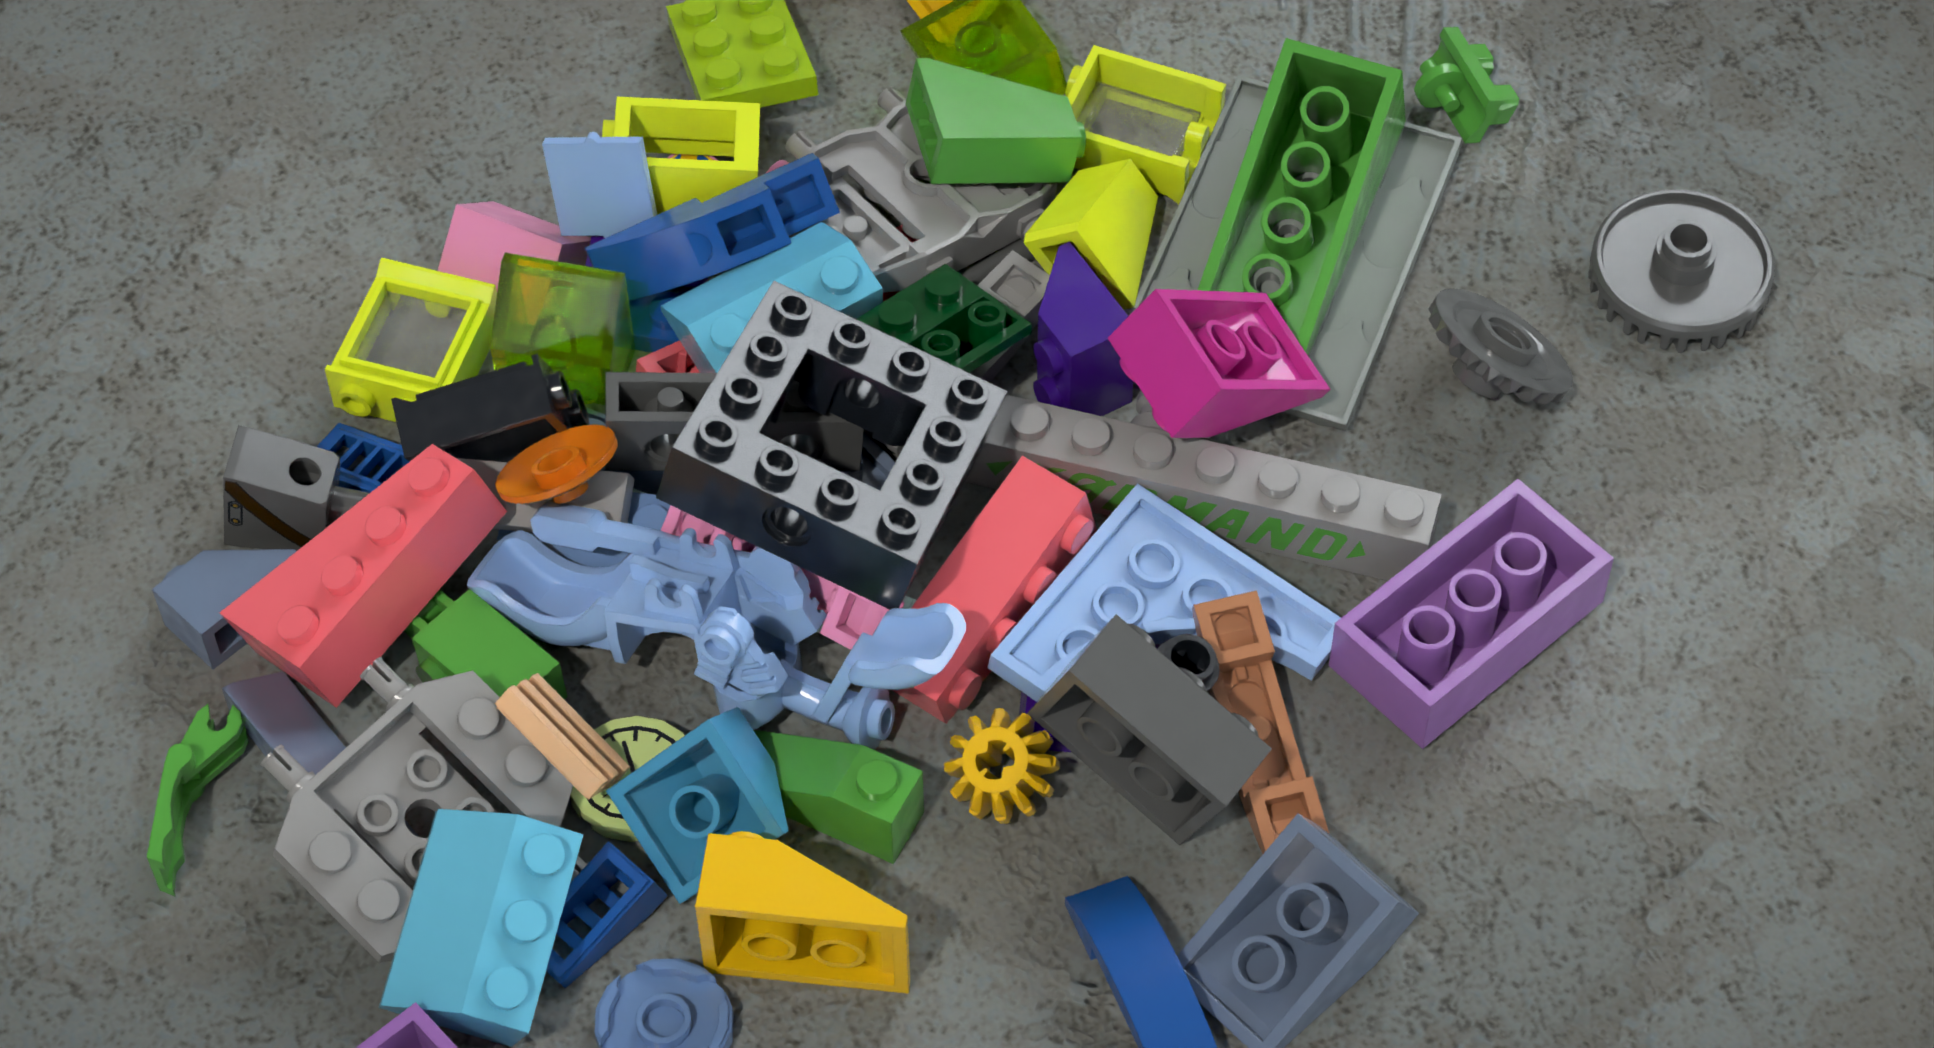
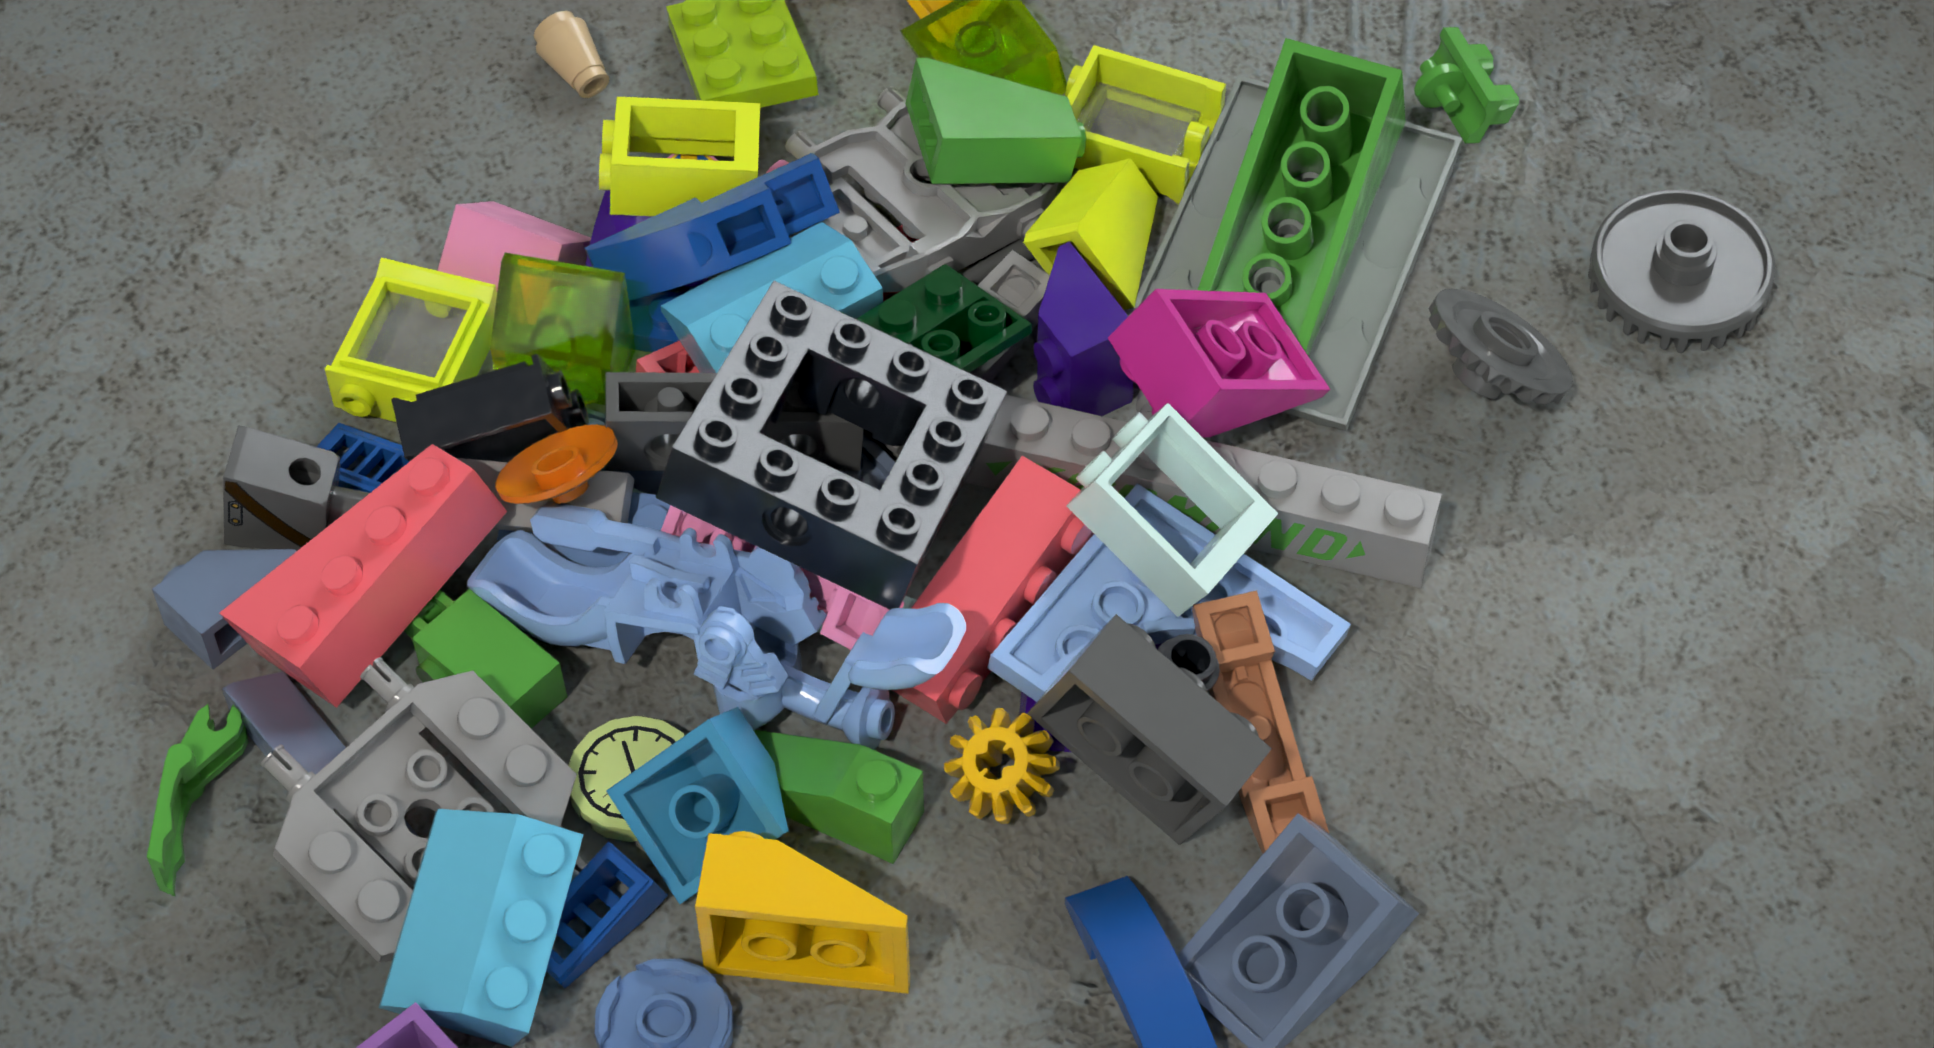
light nougat tile [495,673,630,799] -> none
light blue piece [542,132,657,238] -> none
medium lavender brick [1329,479,1614,749] -> none
none -> tan cone [534,11,609,98]
none -> light aqua window [1066,403,1278,617]

